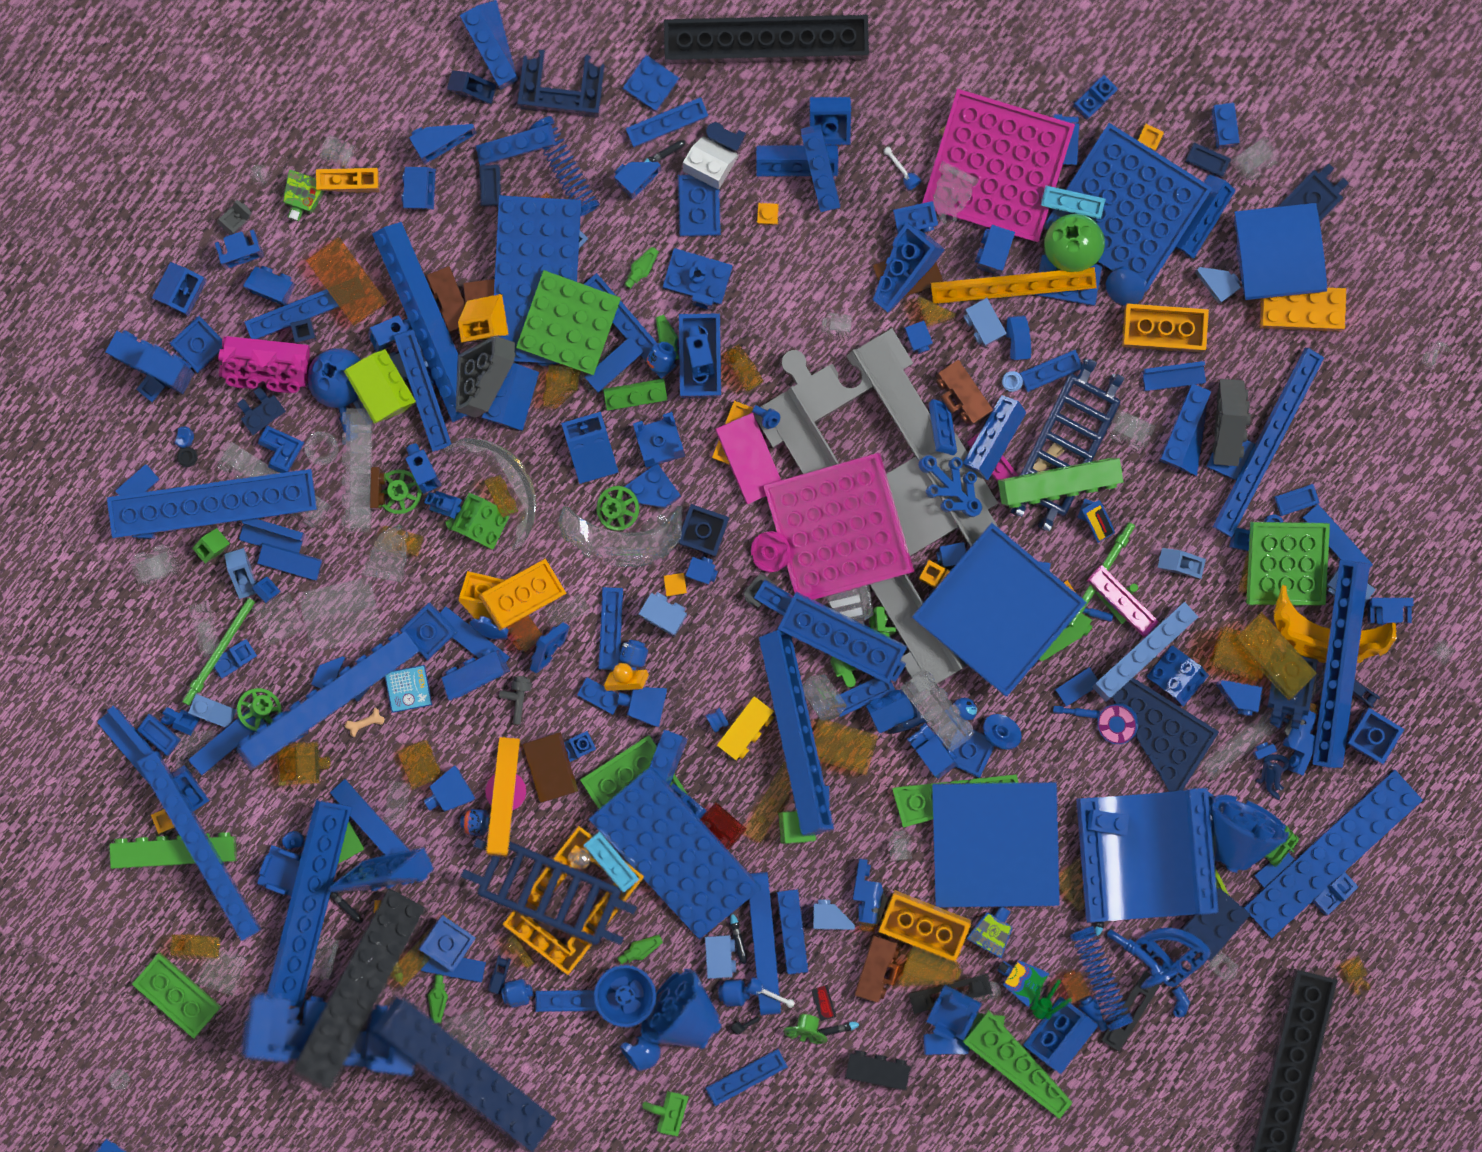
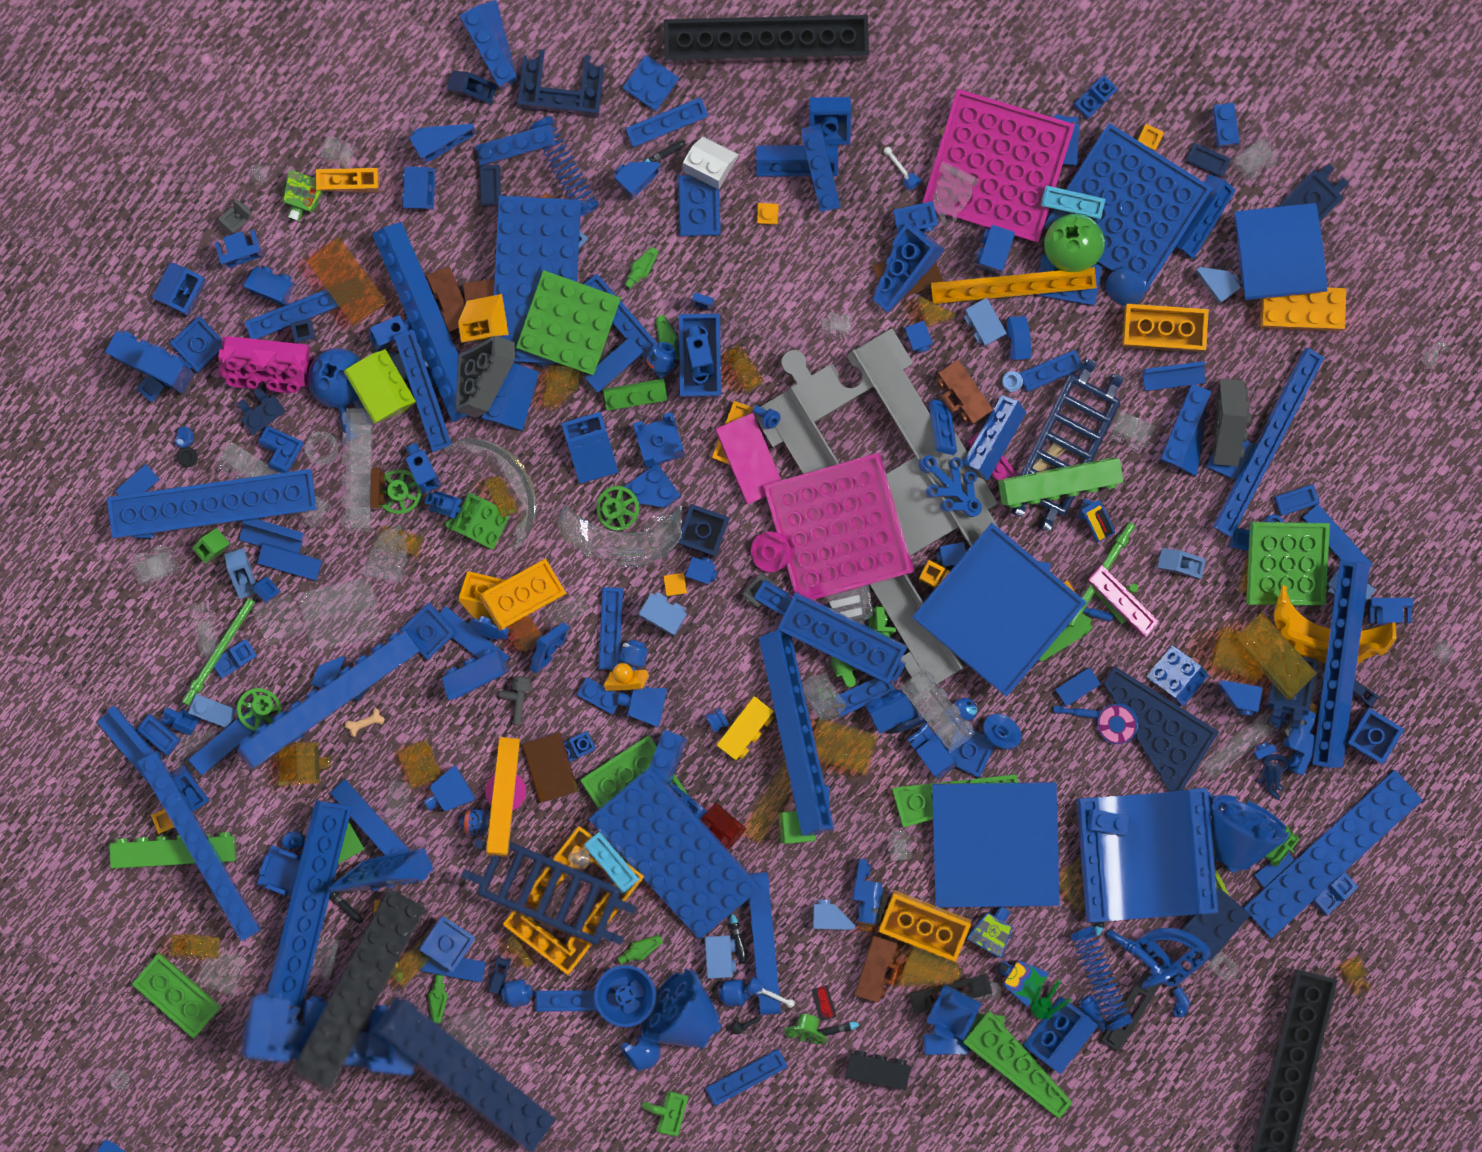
medium azure tile [385,665,433,713] -> none
blue plate [663,248,733,305] -> none
dark blue leg [706,122,746,154] -> none
blue brick [777,889,808,974] -> none
clear orange brick [1061,970,1091,1003] -> none
medium blue brick [1092,602,1198,702] -> none

